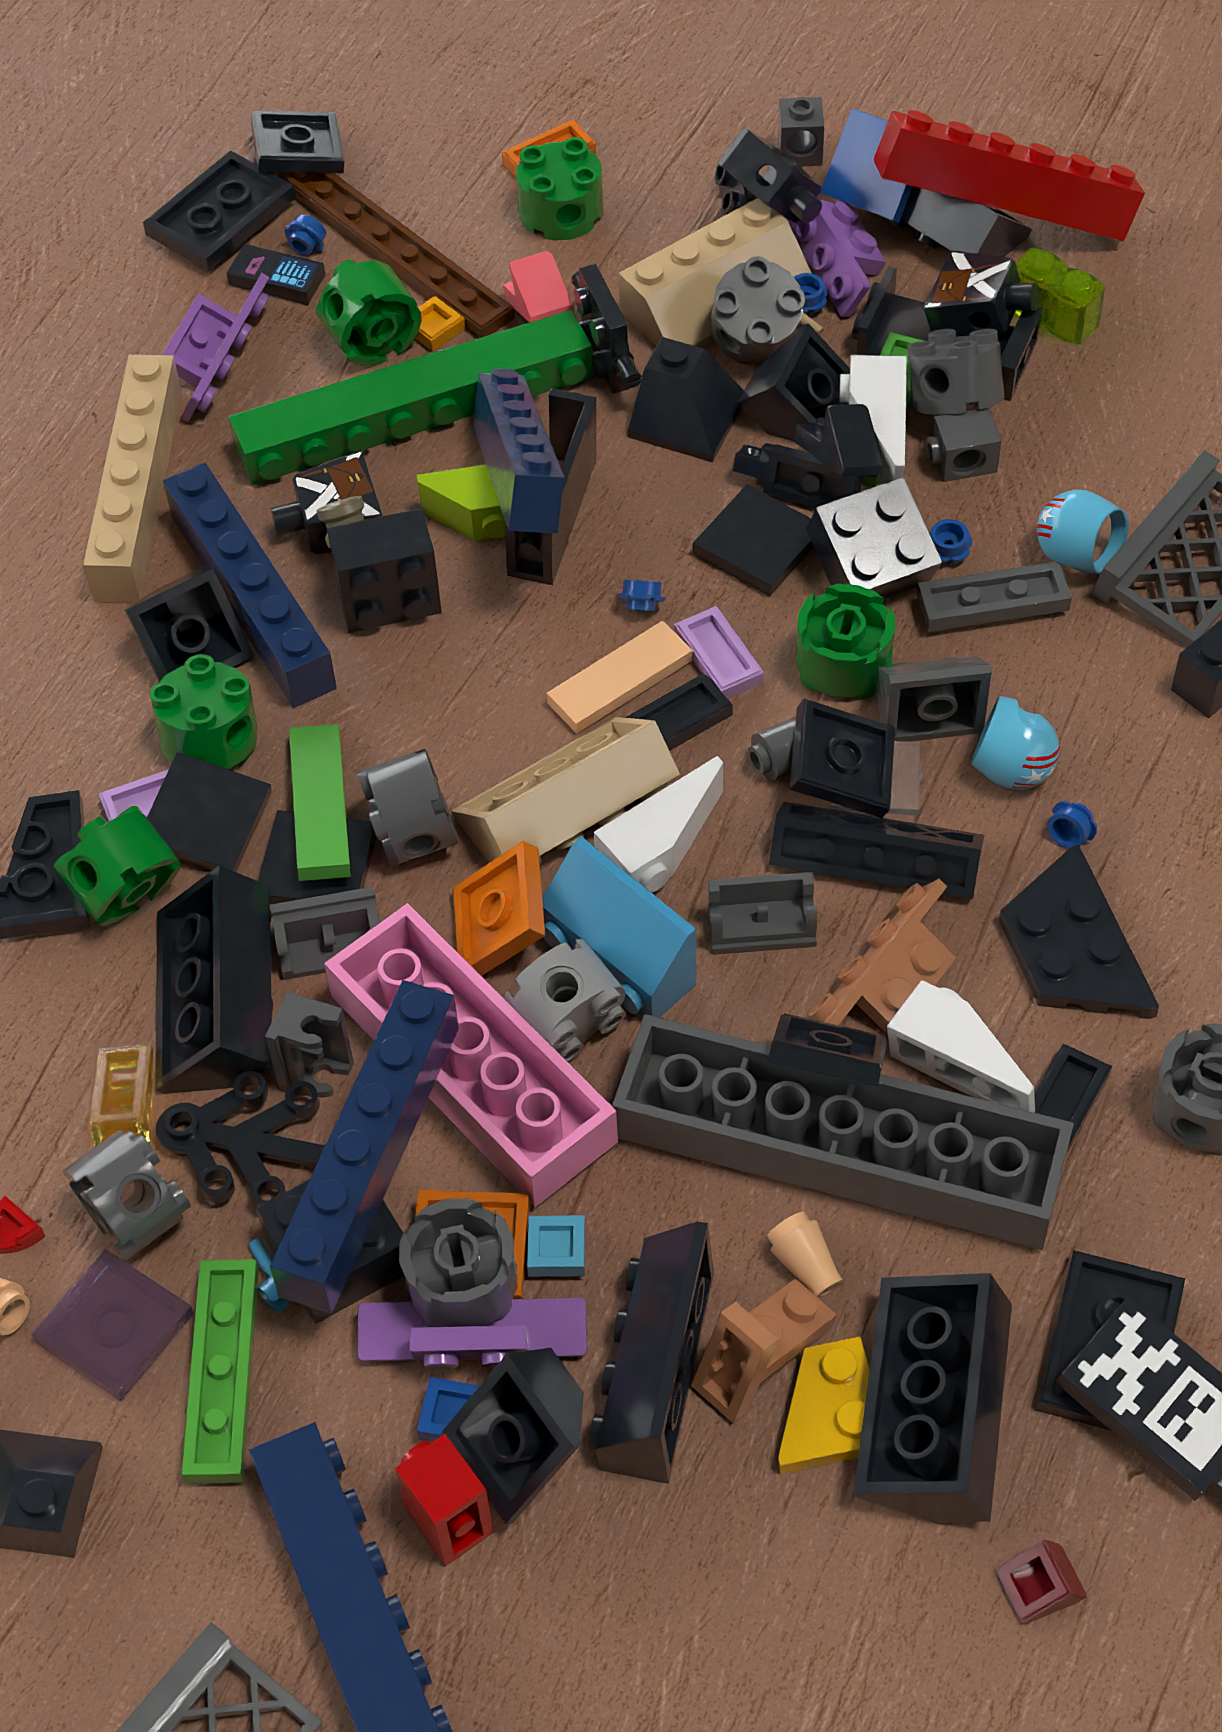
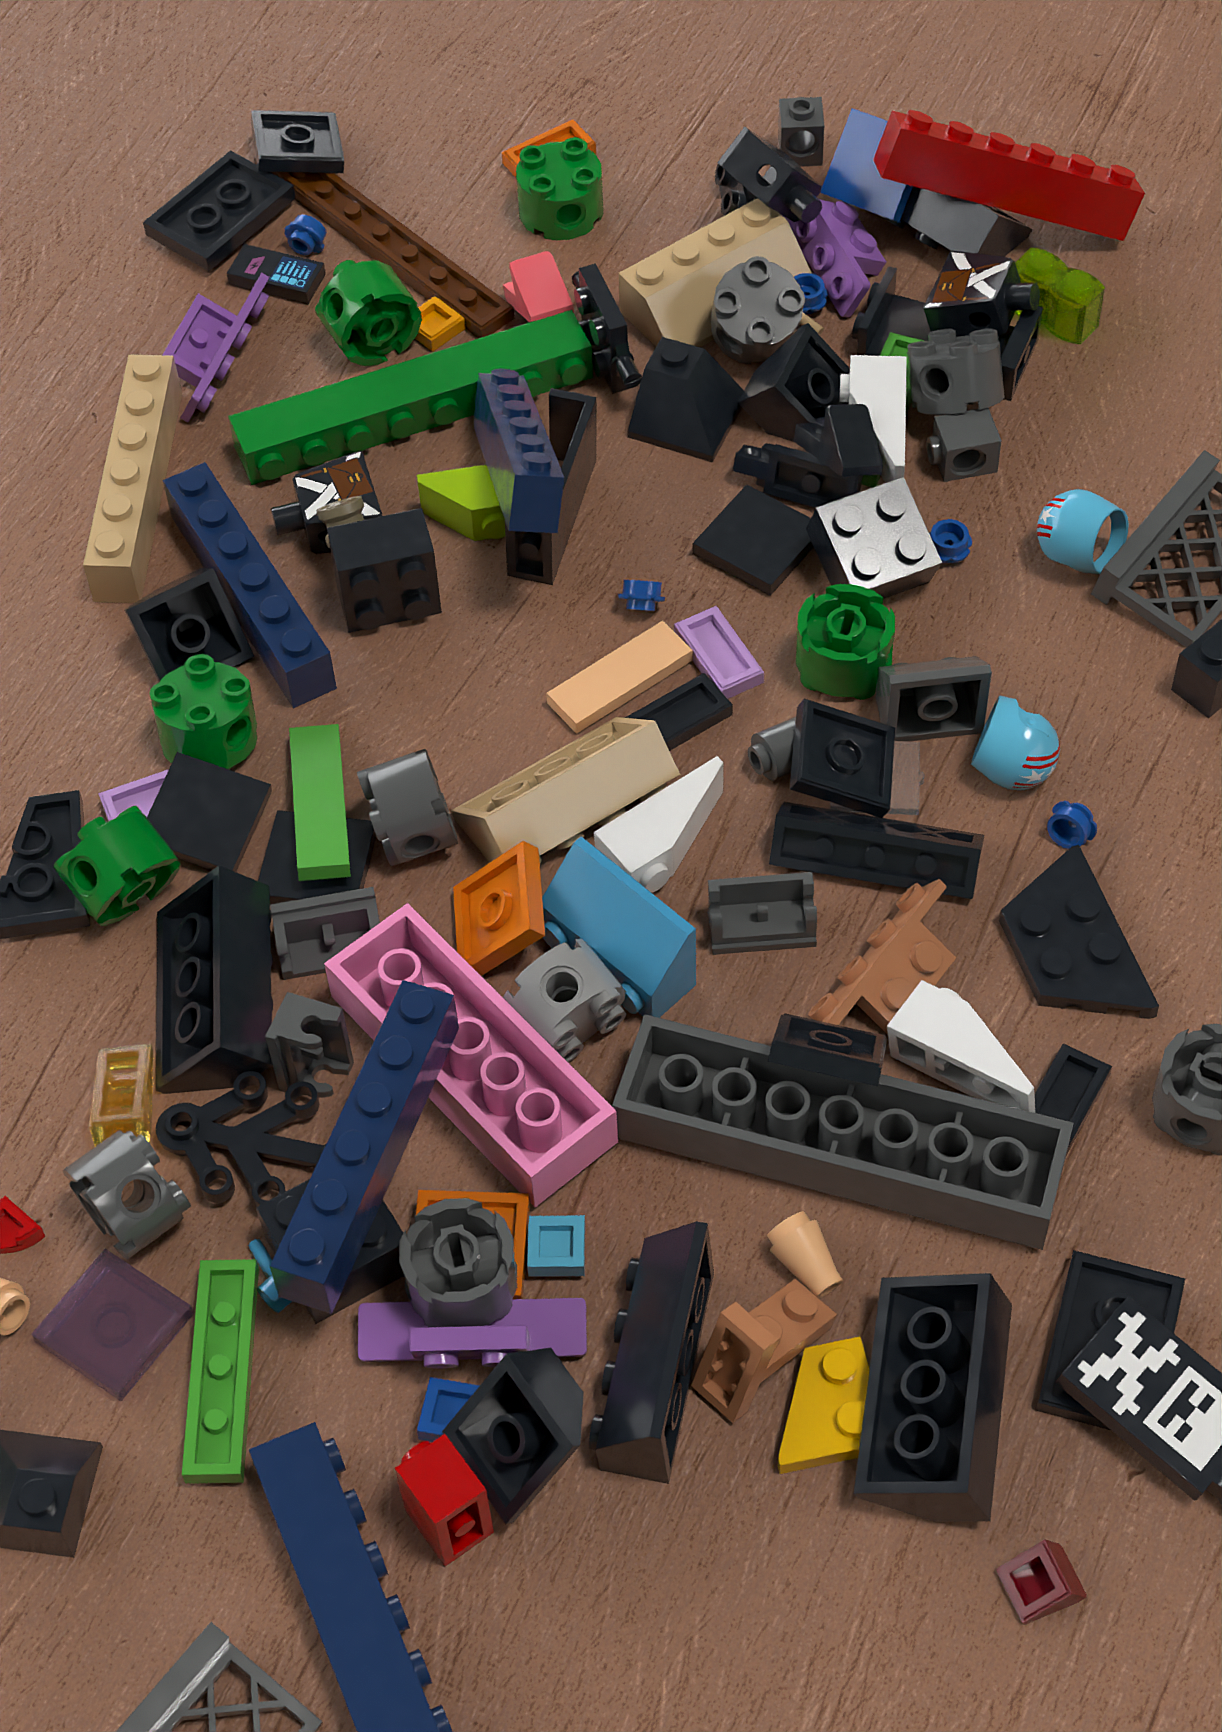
dark grey plate [917,561,1072,632] -> none

